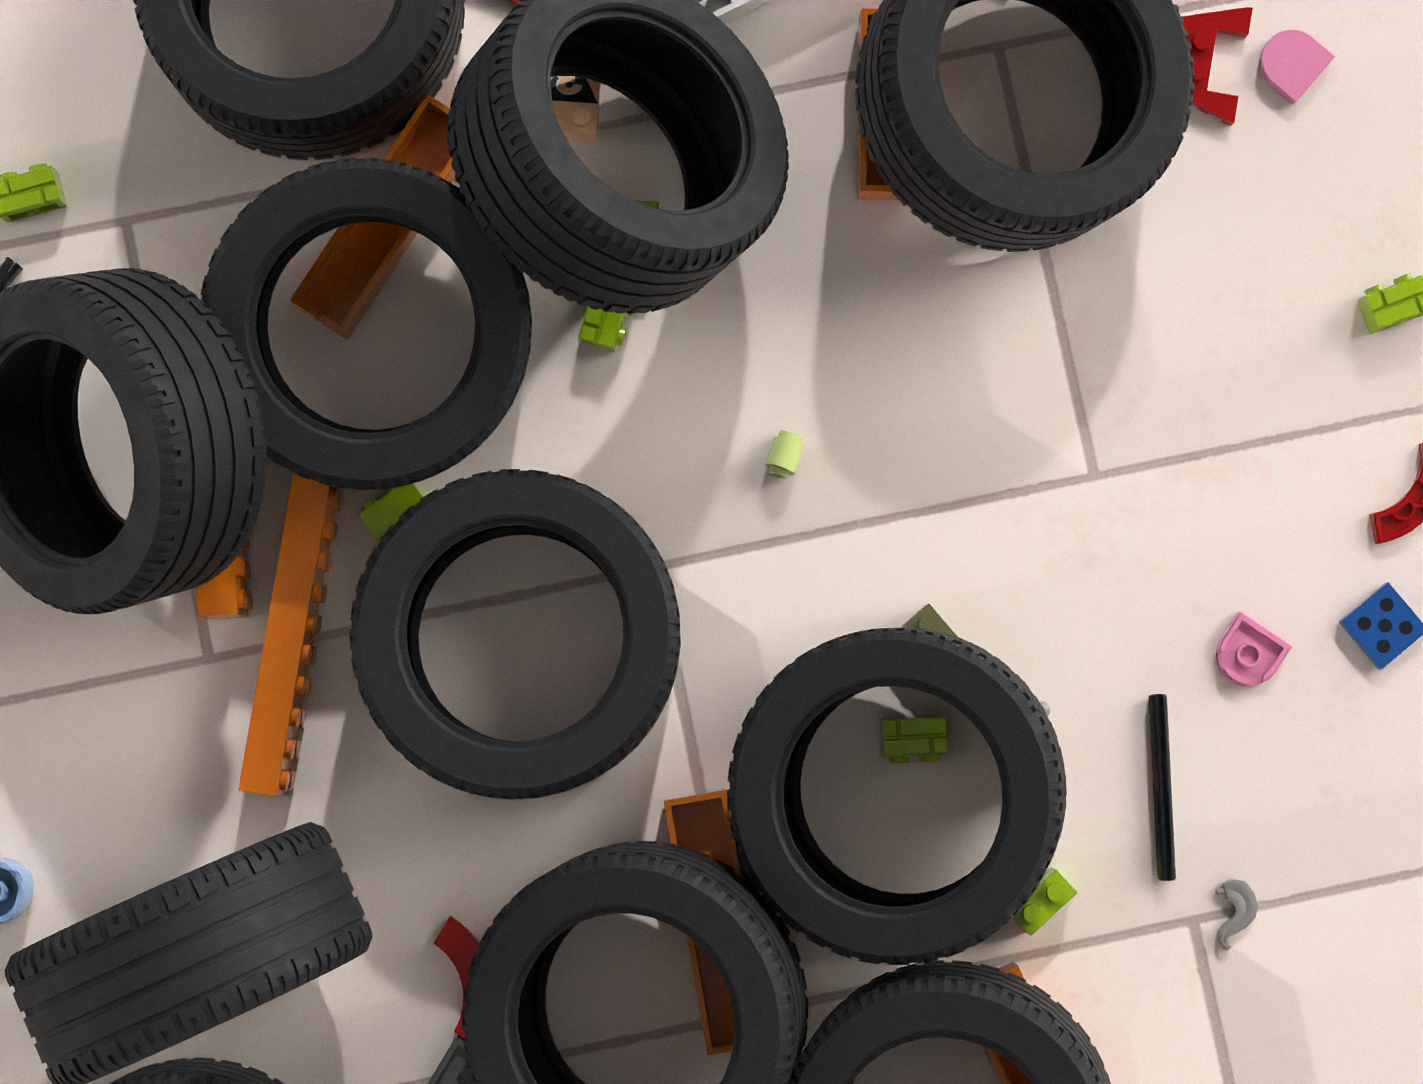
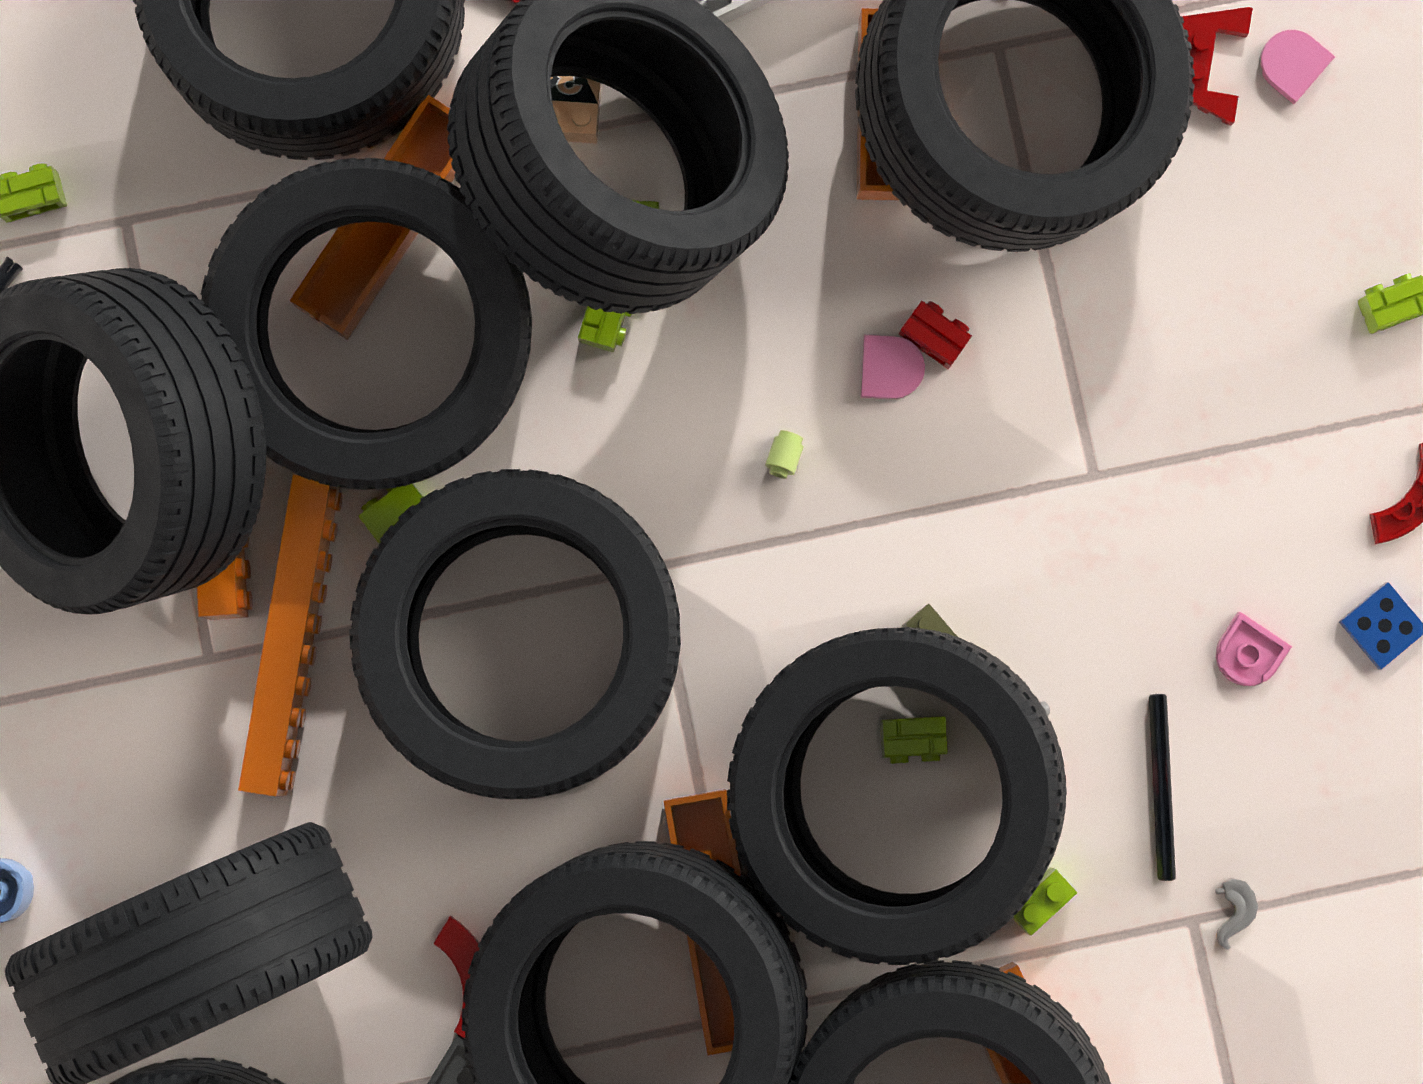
none -> bright pink tile [861,335,925,399]
none -> red brick [898,300,972,370]

